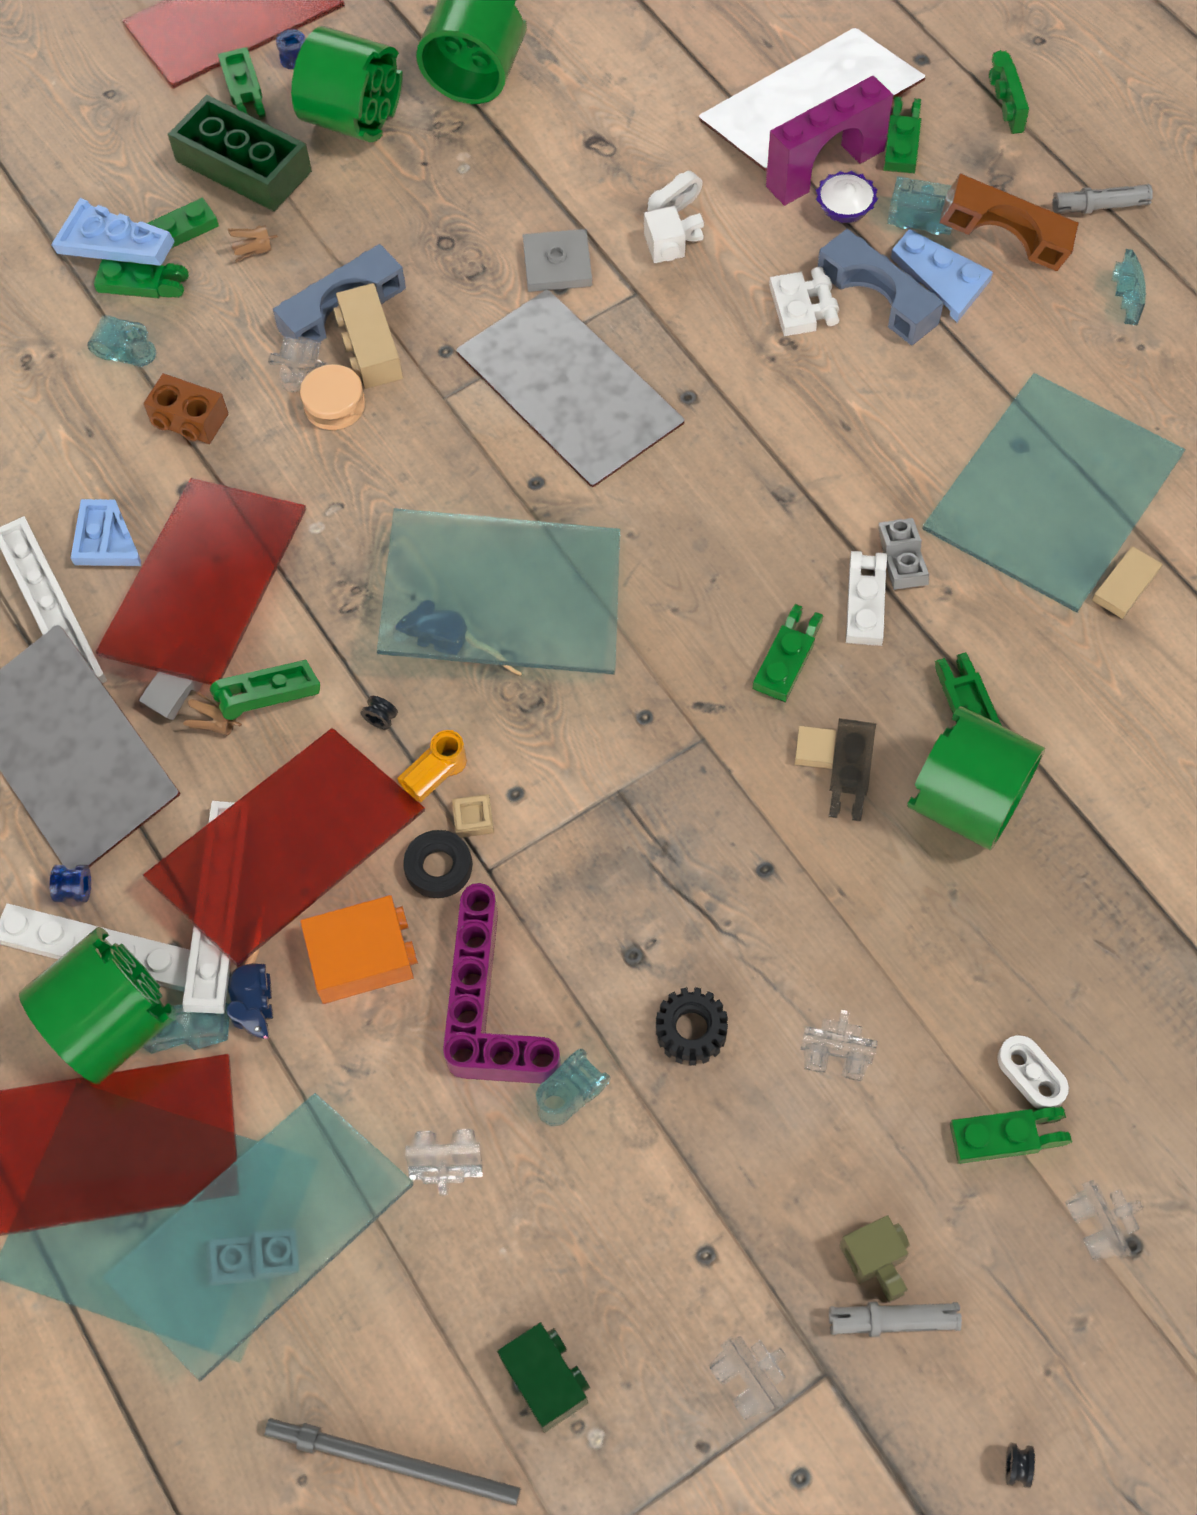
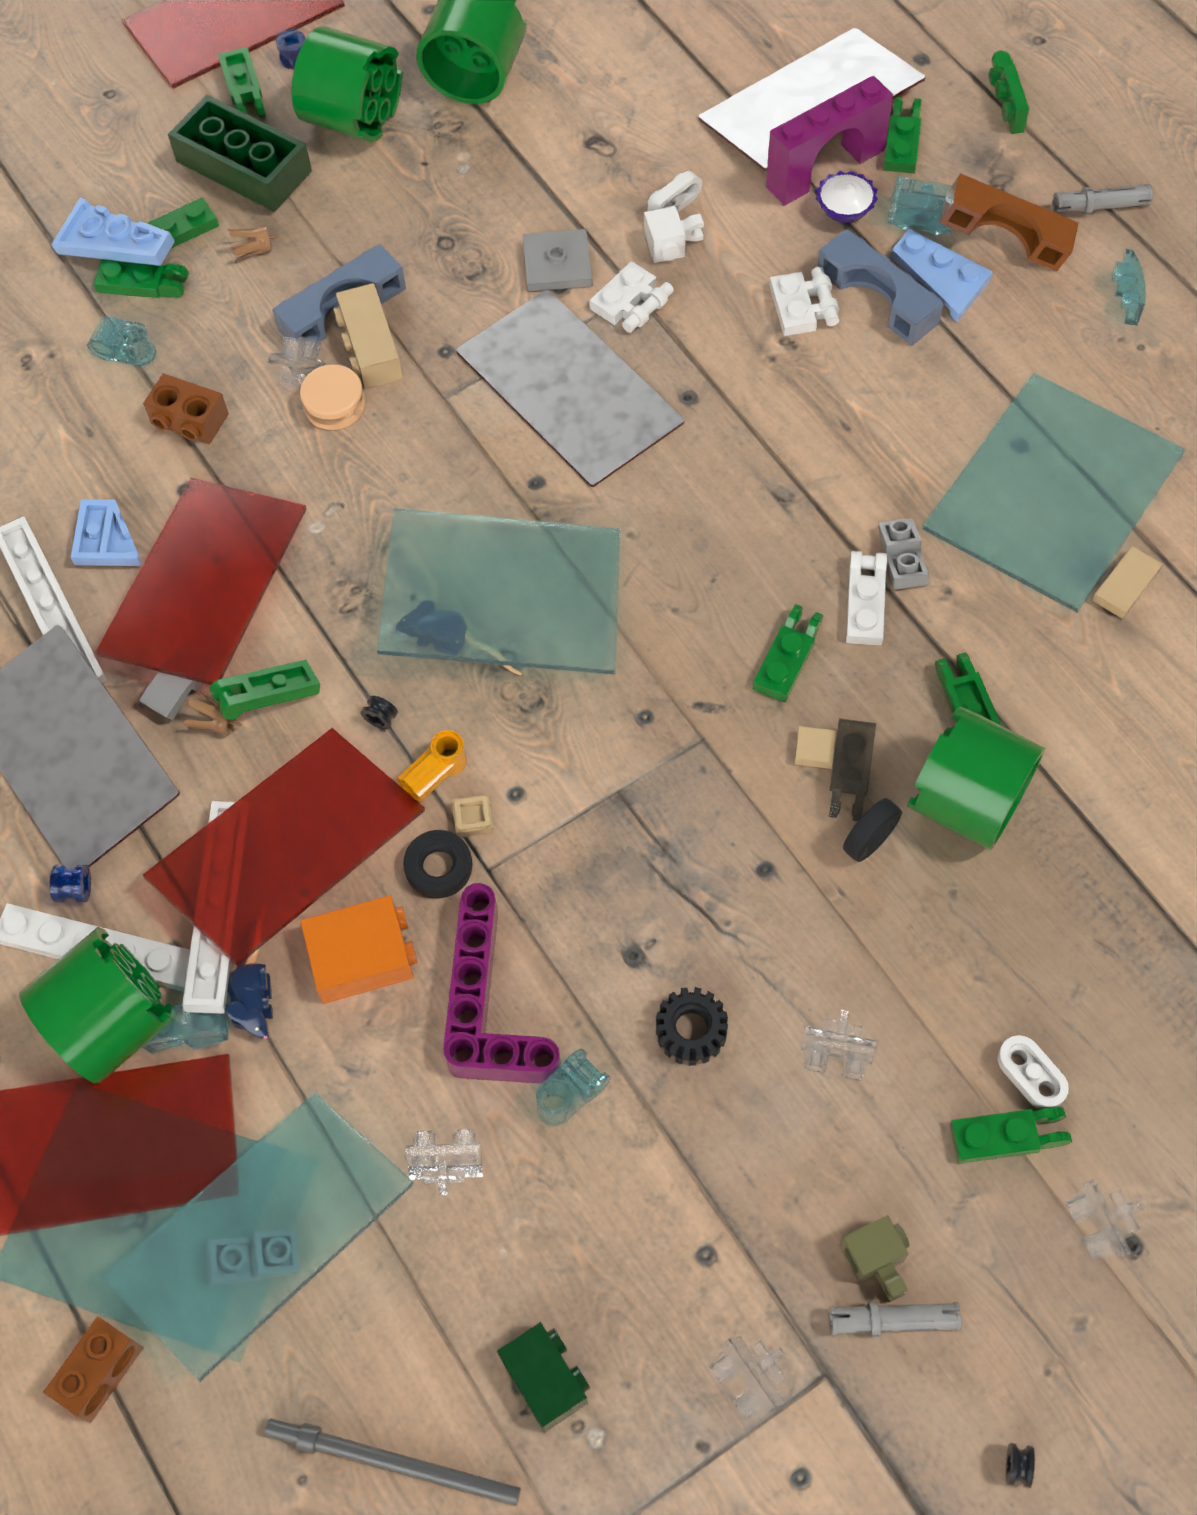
none -> dark orange brick [43,1316,144,1423]
none -> white plate [589,261,674,333]
none -> black tyre [843,798,902,862]

